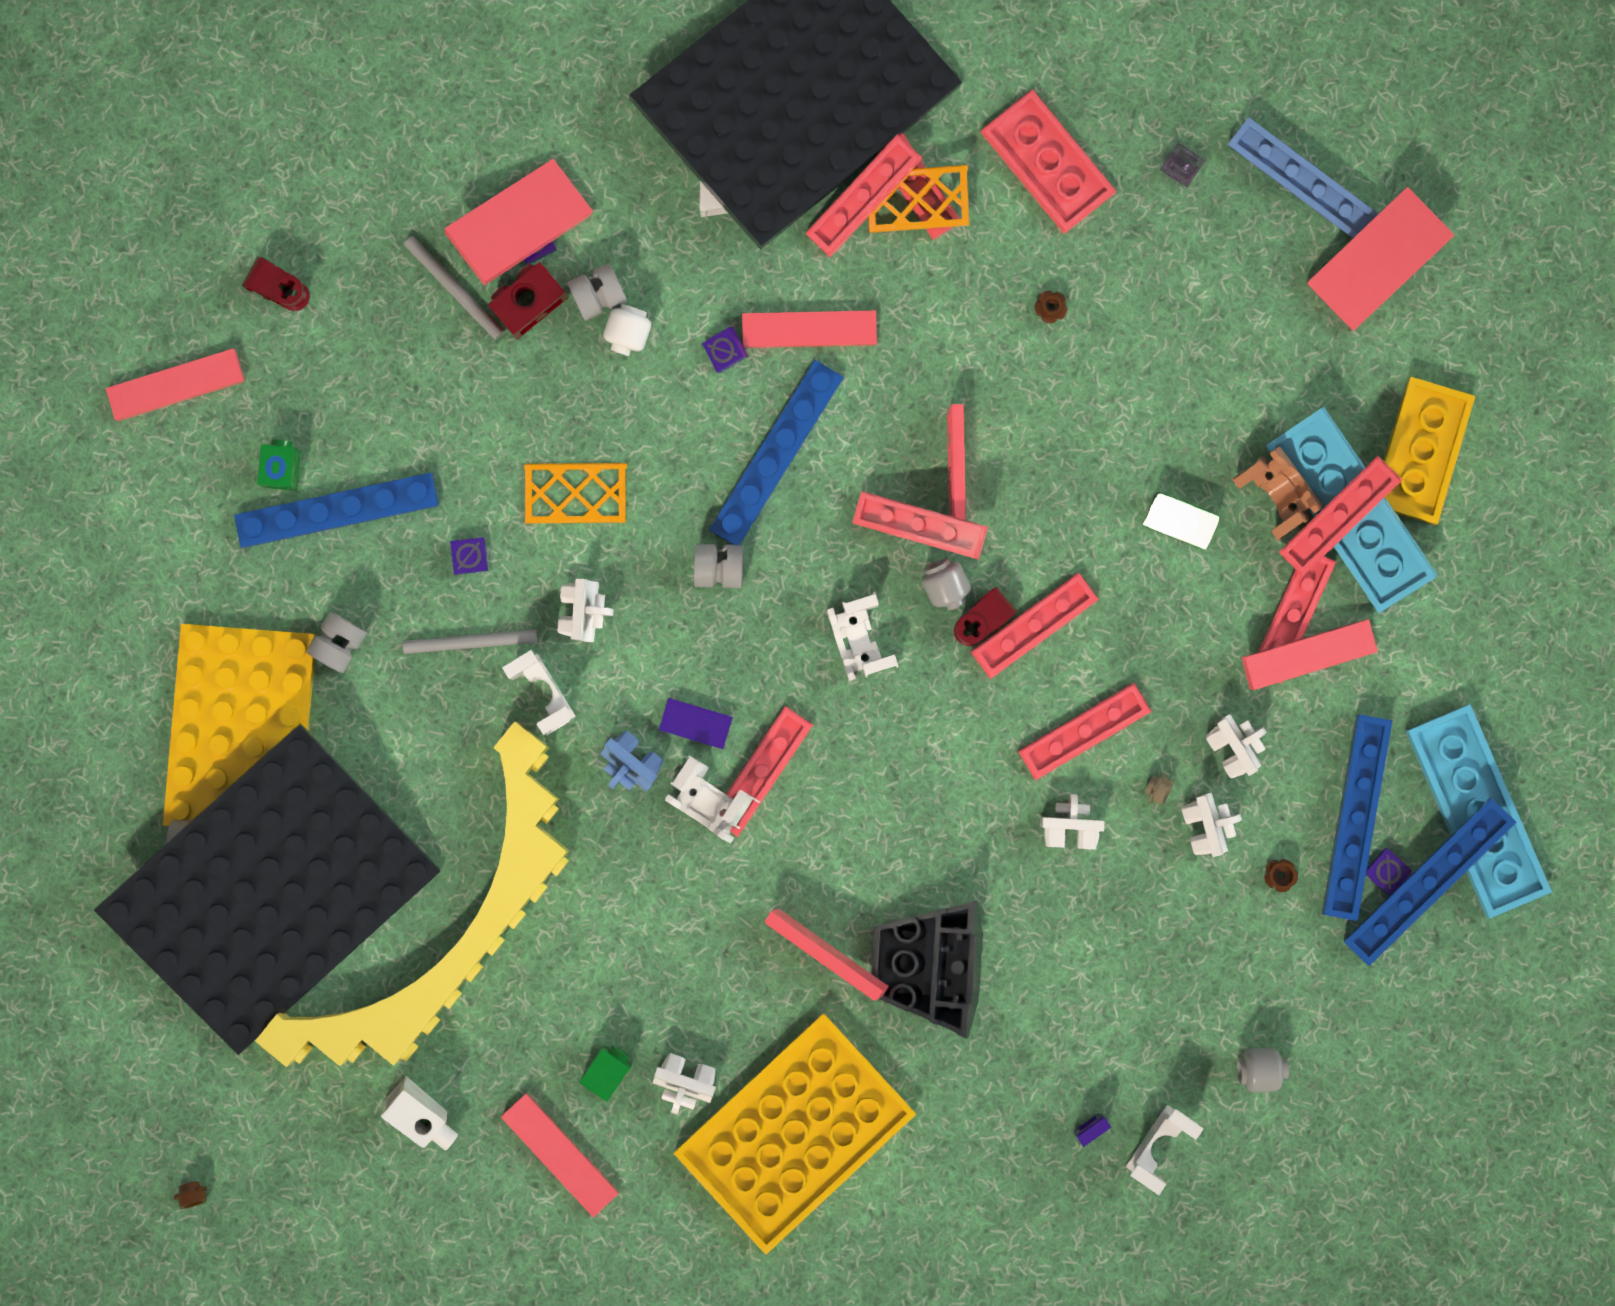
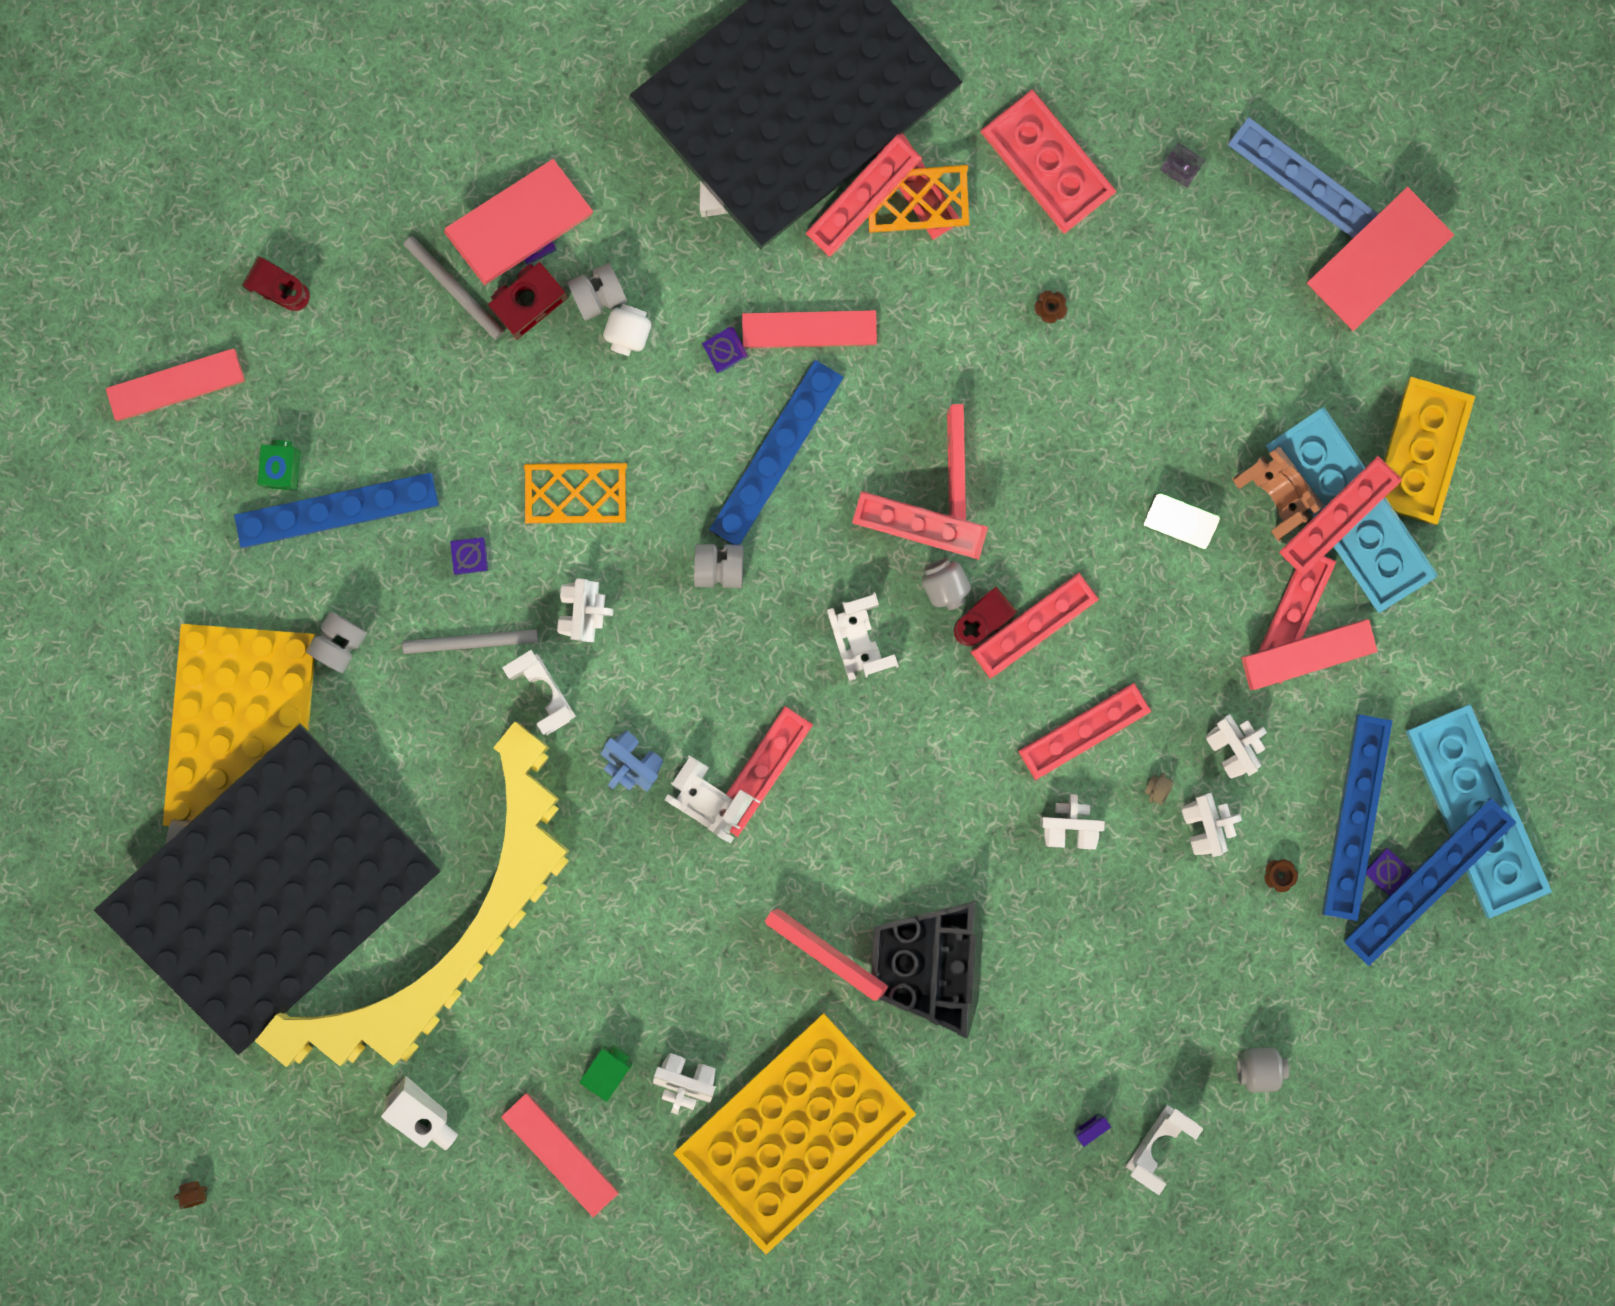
dark purple tile [659,698,733,749] -> none

